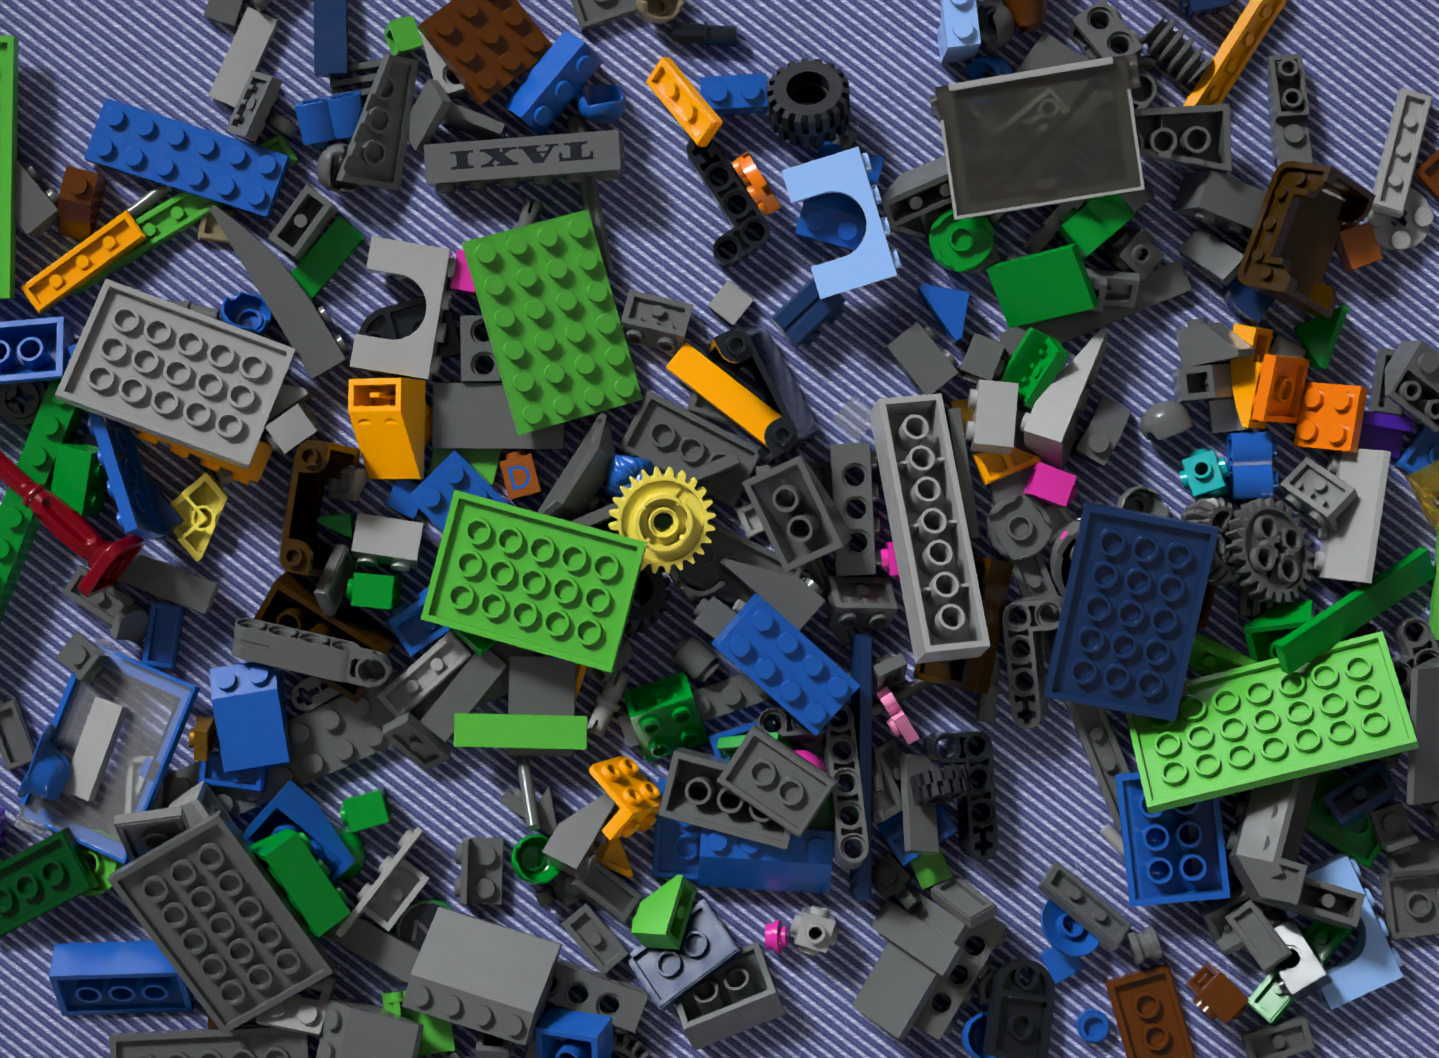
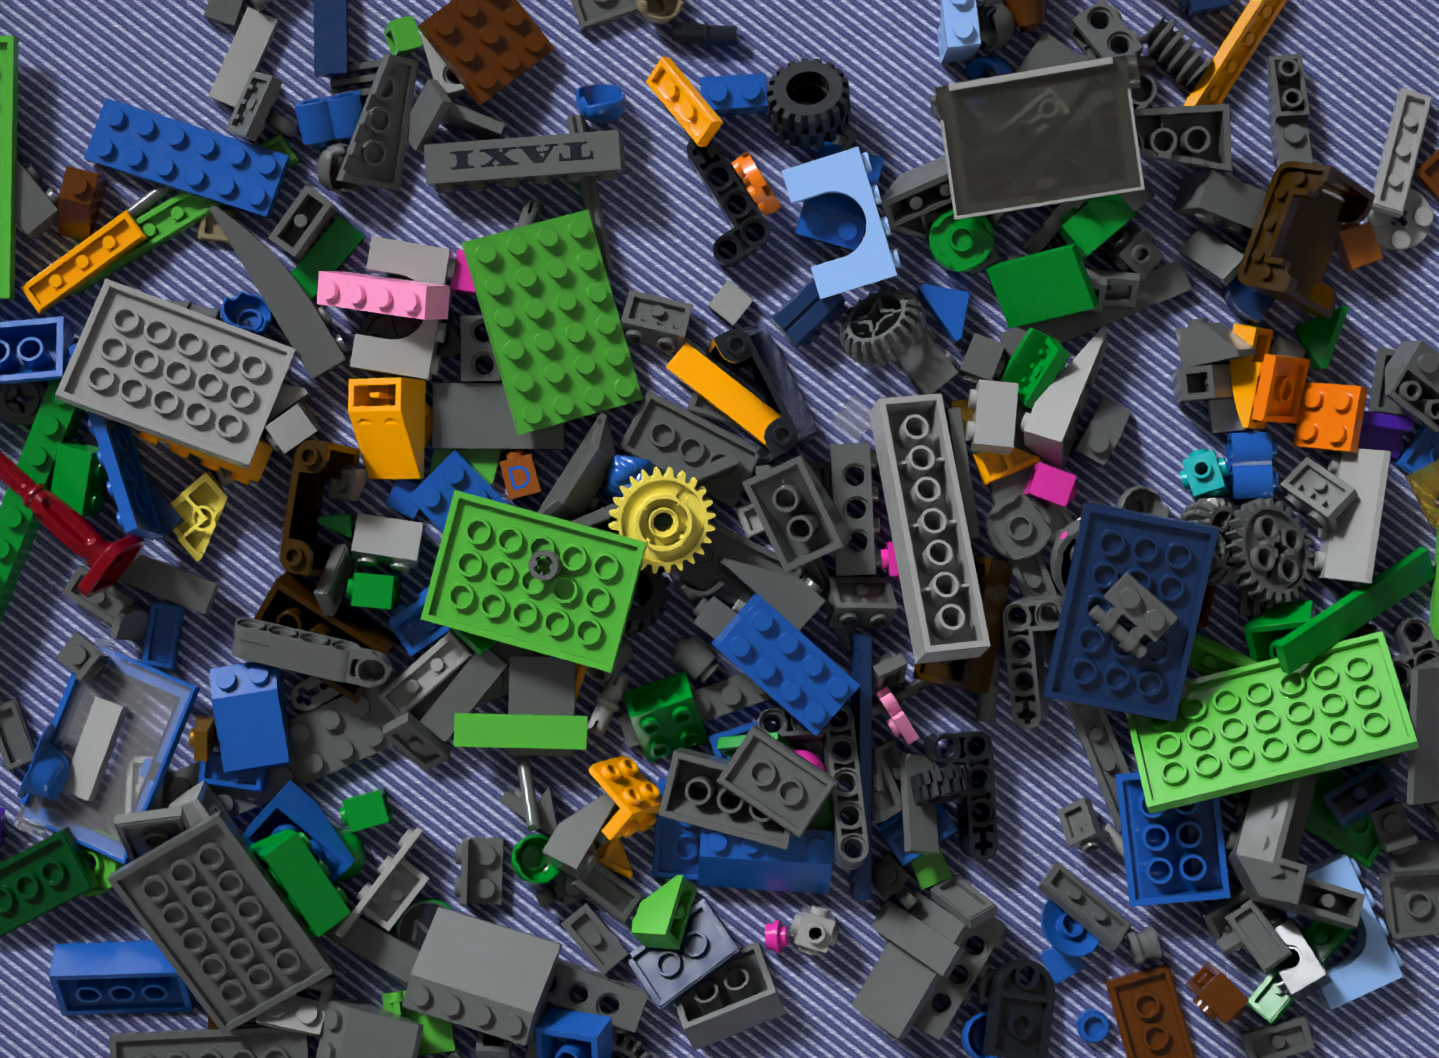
blue brick [502,31,604,136] -> none
dark grey hair [1140,401,1194,440] -> none
none -> bright pink brick [317,271,450,320]
none -> dark grey bush [528,550,561,580]
none -> dark grey gear [839,286,927,369]
none -> dark grey bracket [1057,797,1111,852]
none -> dark grey plate [1089,571,1178,659]

